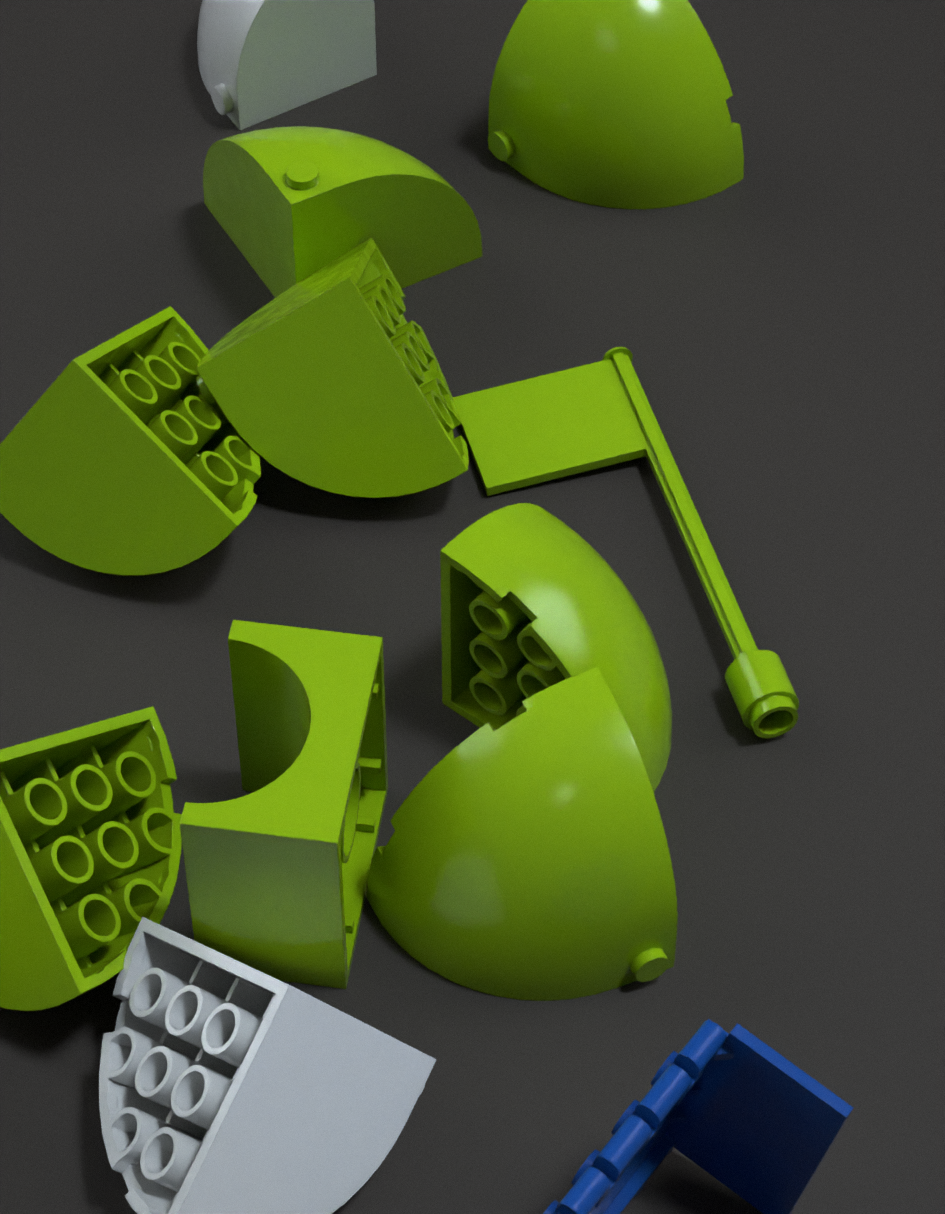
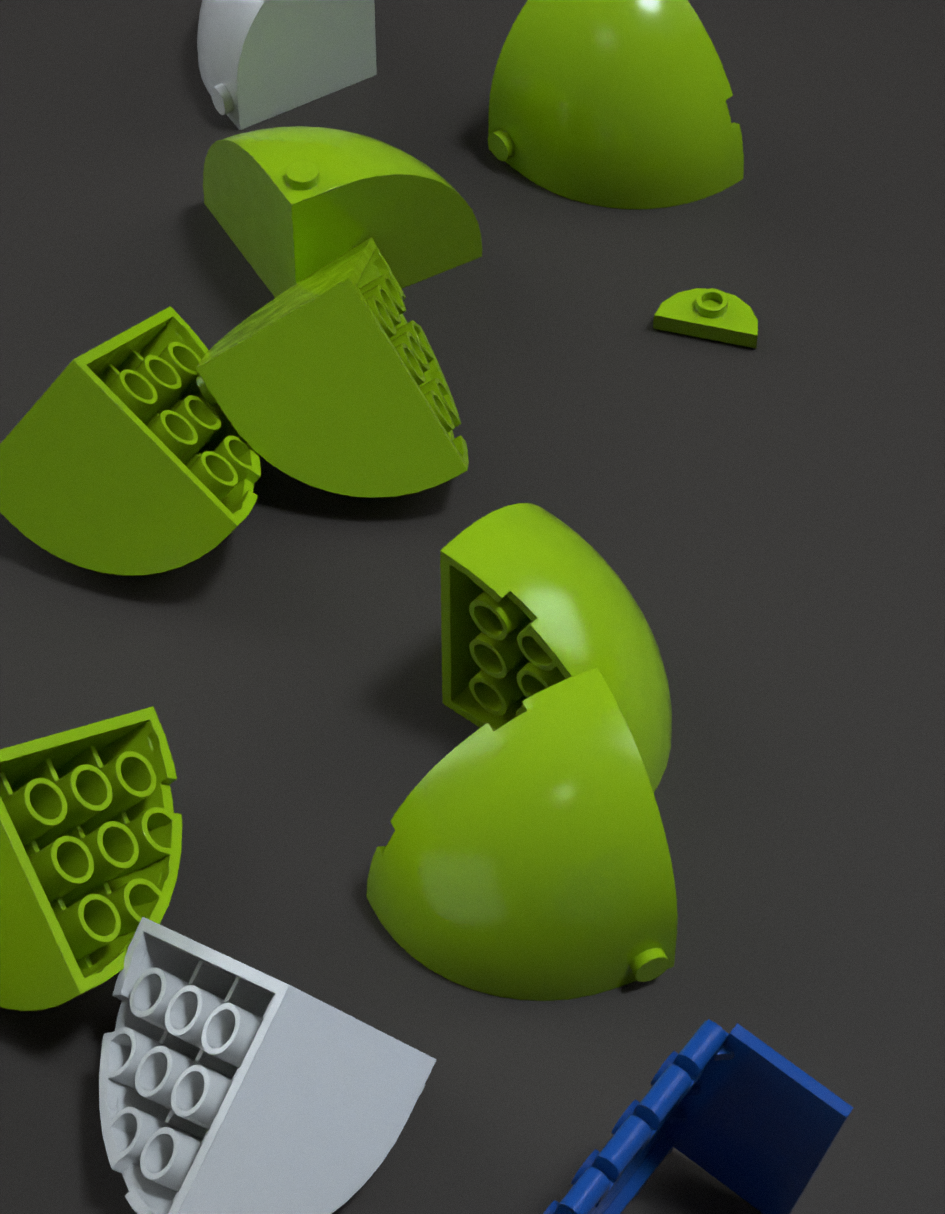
lime piece [180,620,388,989] -> none
lime flag [453,347,799,738] -> none
none -> lime plate [653,288,758,348]

